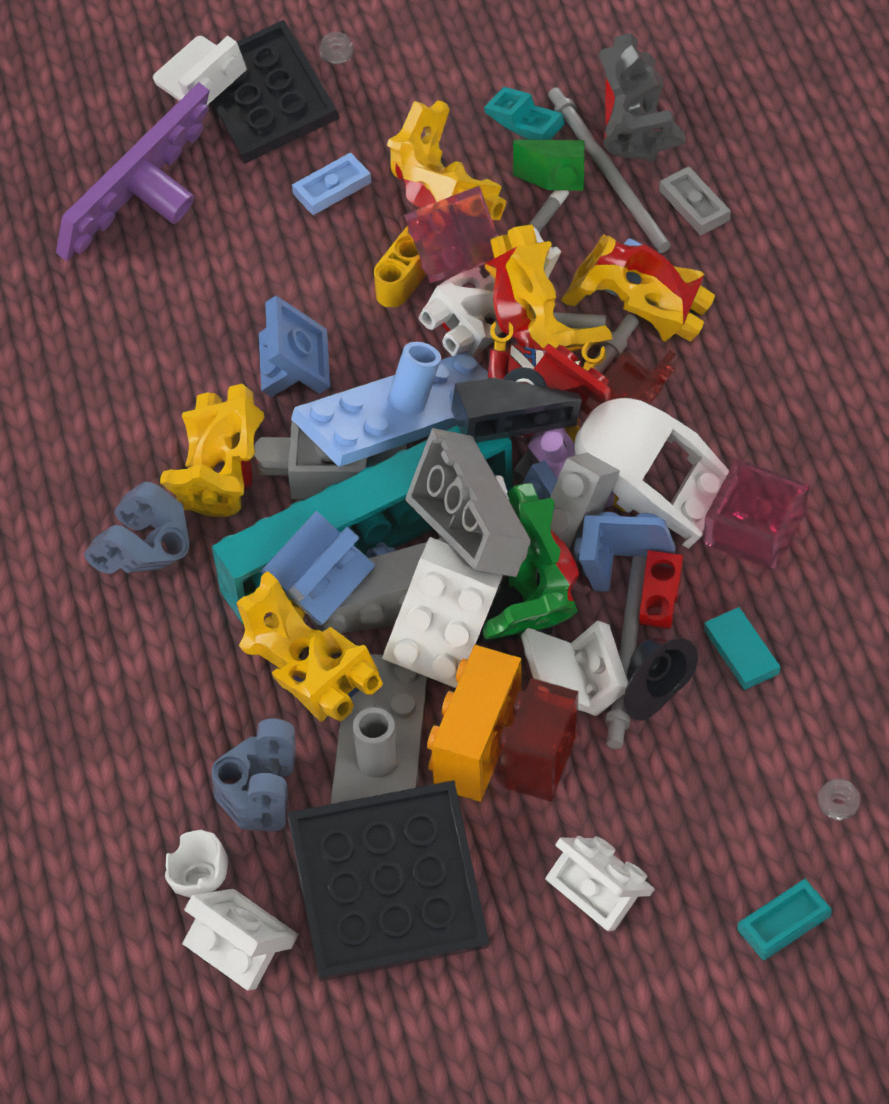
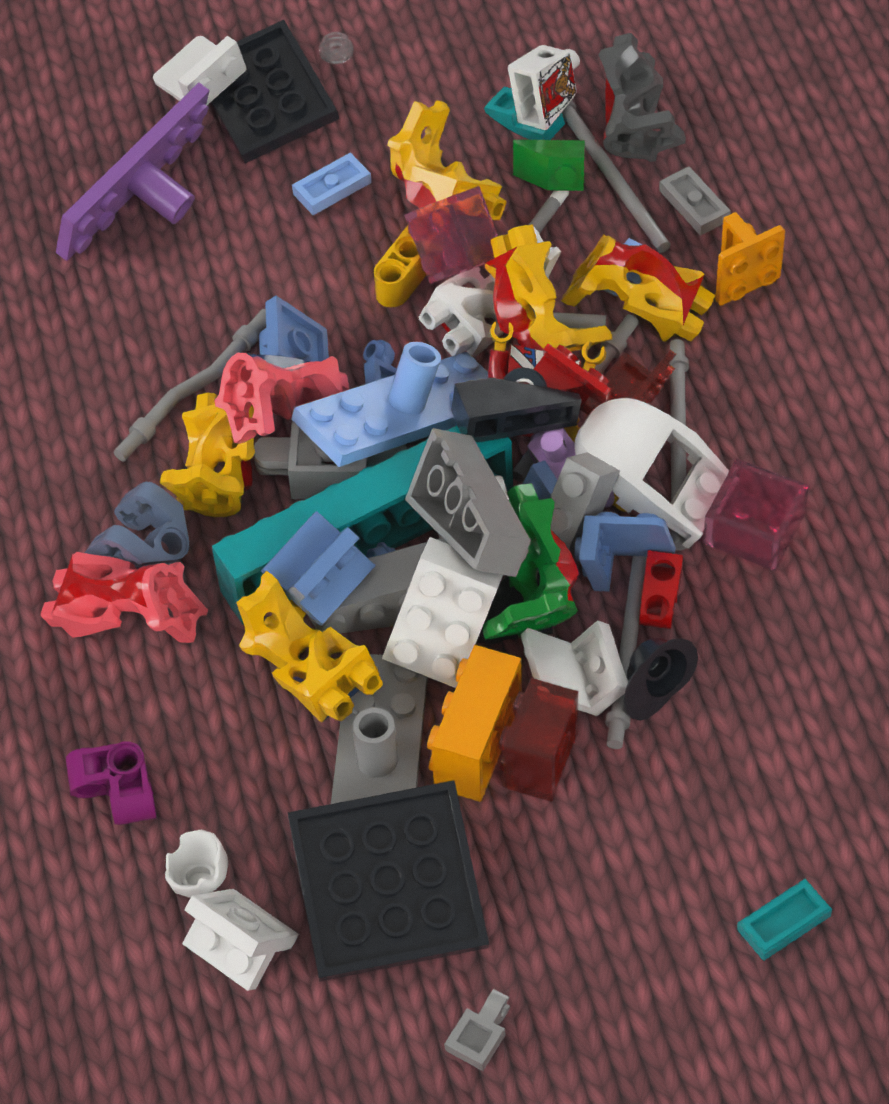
sand blue piece [212,719,296,832] -> none
white bracket [545,836,654,931] -> none
teal tile [704,607,780,690] -> none
clear plate [818,779,860,820] -> none
none -> coral hips [41,552,208,643]
none -> magenta piece [66,741,157,825]
none -> light grey bar [114,308,266,462]
none -> coral hips [215,353,349,444]
none -> medium blue plate [363,340,397,384]
none -> light grey plate [444,989,510,1071]
none -> white torso [508,45,580,130]
none -> light grey bar [666,339,689,550]
none -> light orange bracket [715,212,785,306]

